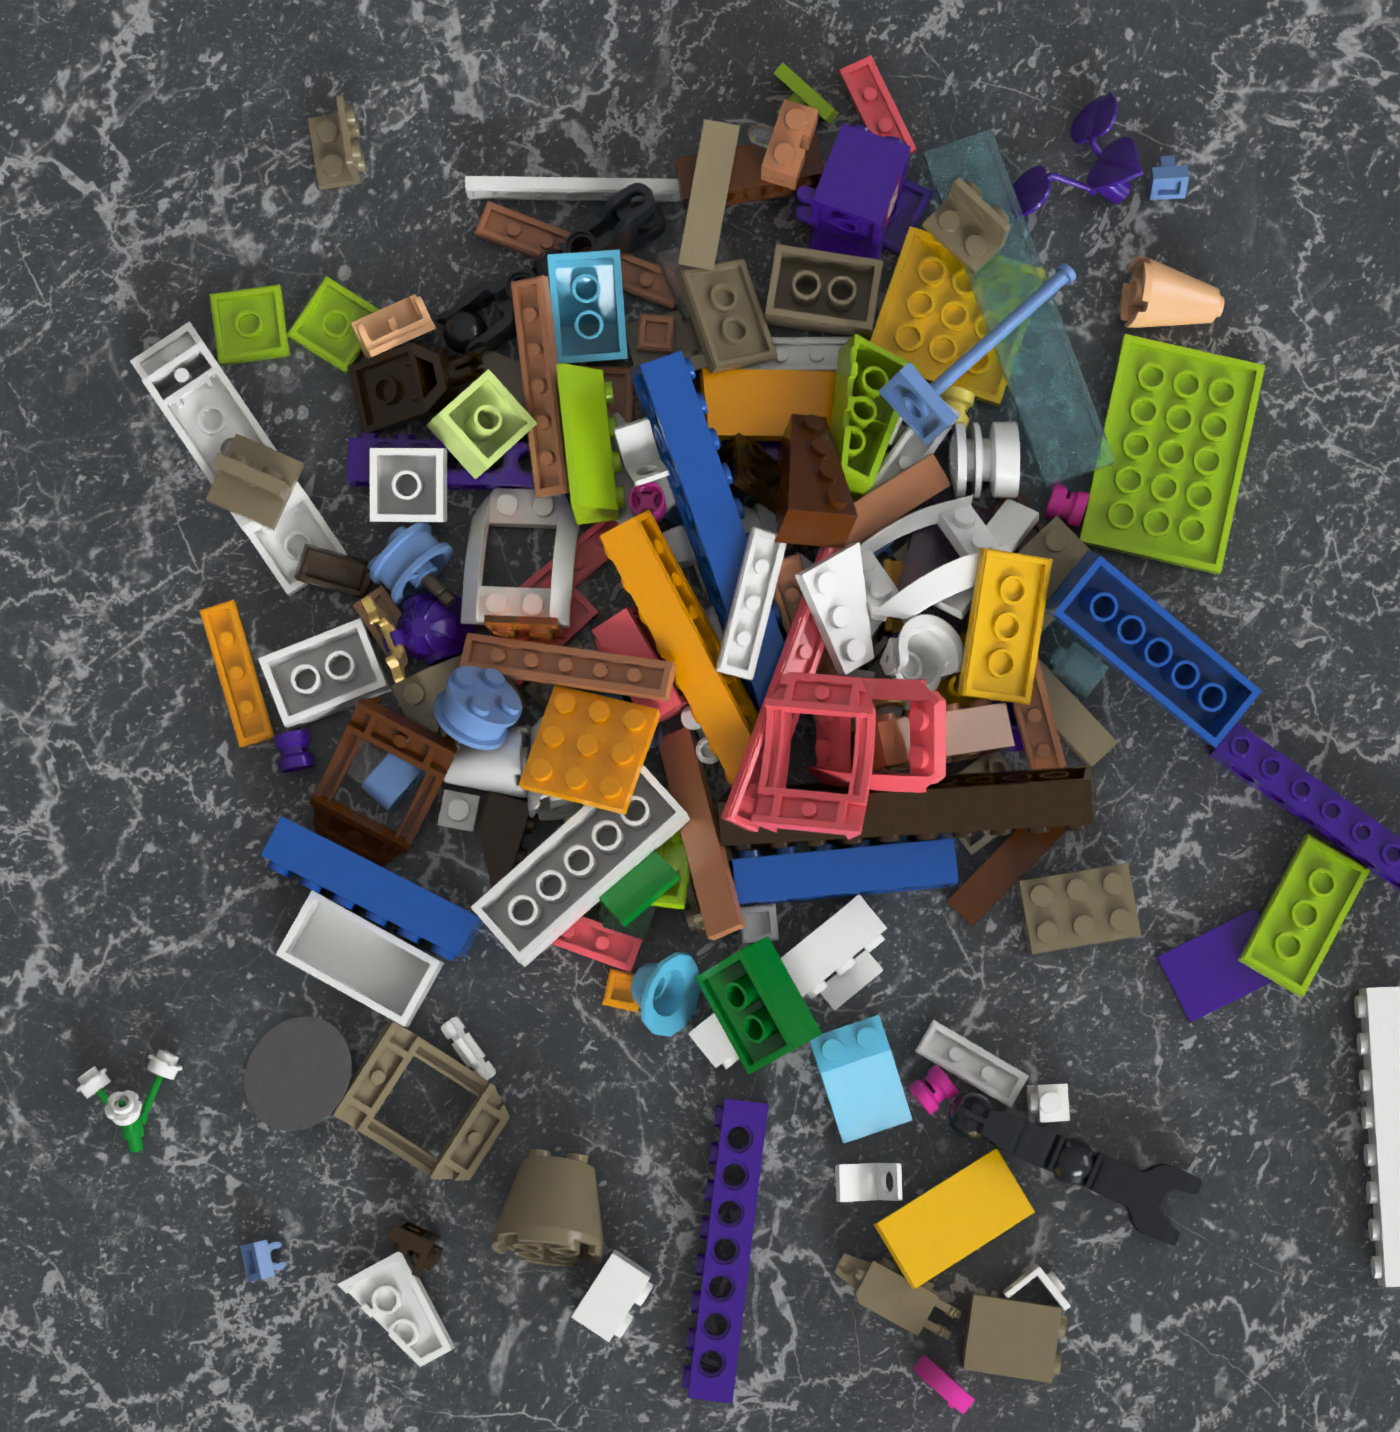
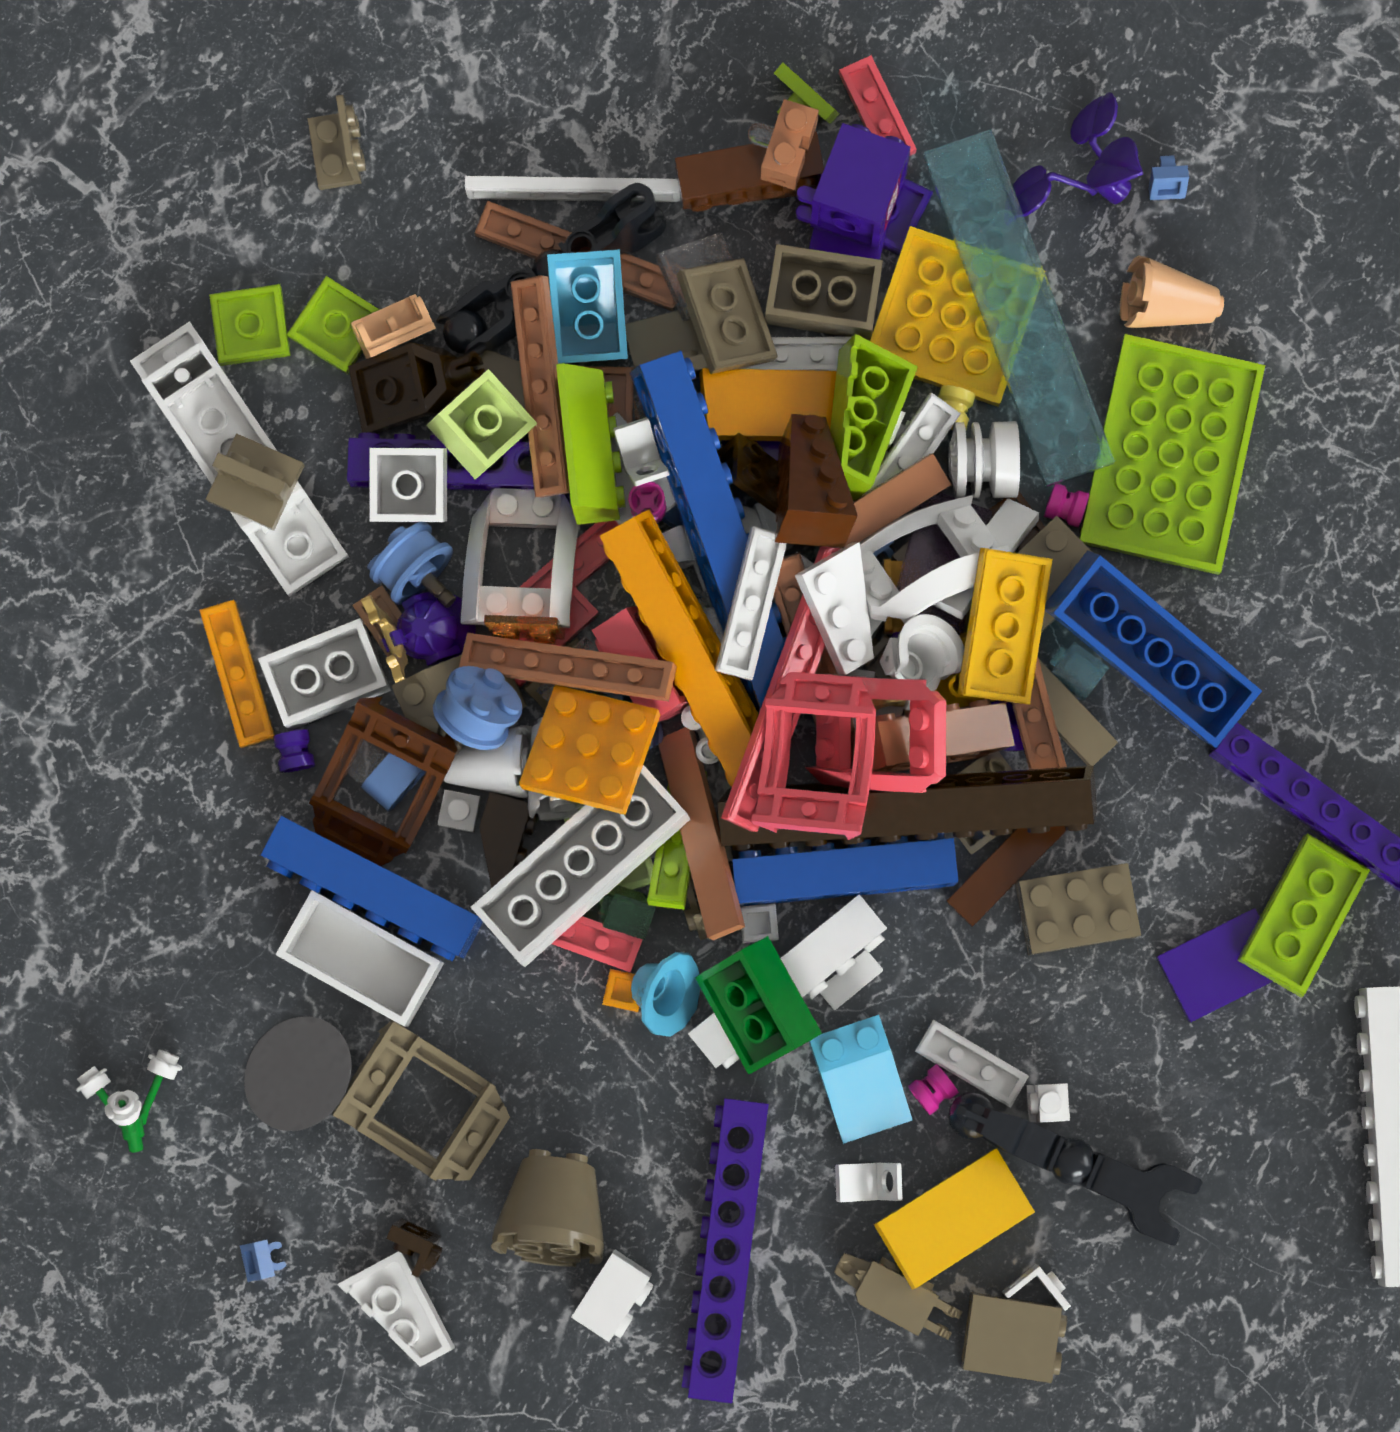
dark brown tile [294,543,371,598] -> none
white axle [441,1016,496,1081] -> none
green tile [599,850,680,927] -> none
nougat tile [636,313,676,354] -> none
dark tan tile [677,119,740,271] -> none
medium blue tile [878,263,1076,446] -> none
dark pink piece [912,1354,975,1414] -> none
dark tan bracket [923,177,1011,275] -> none

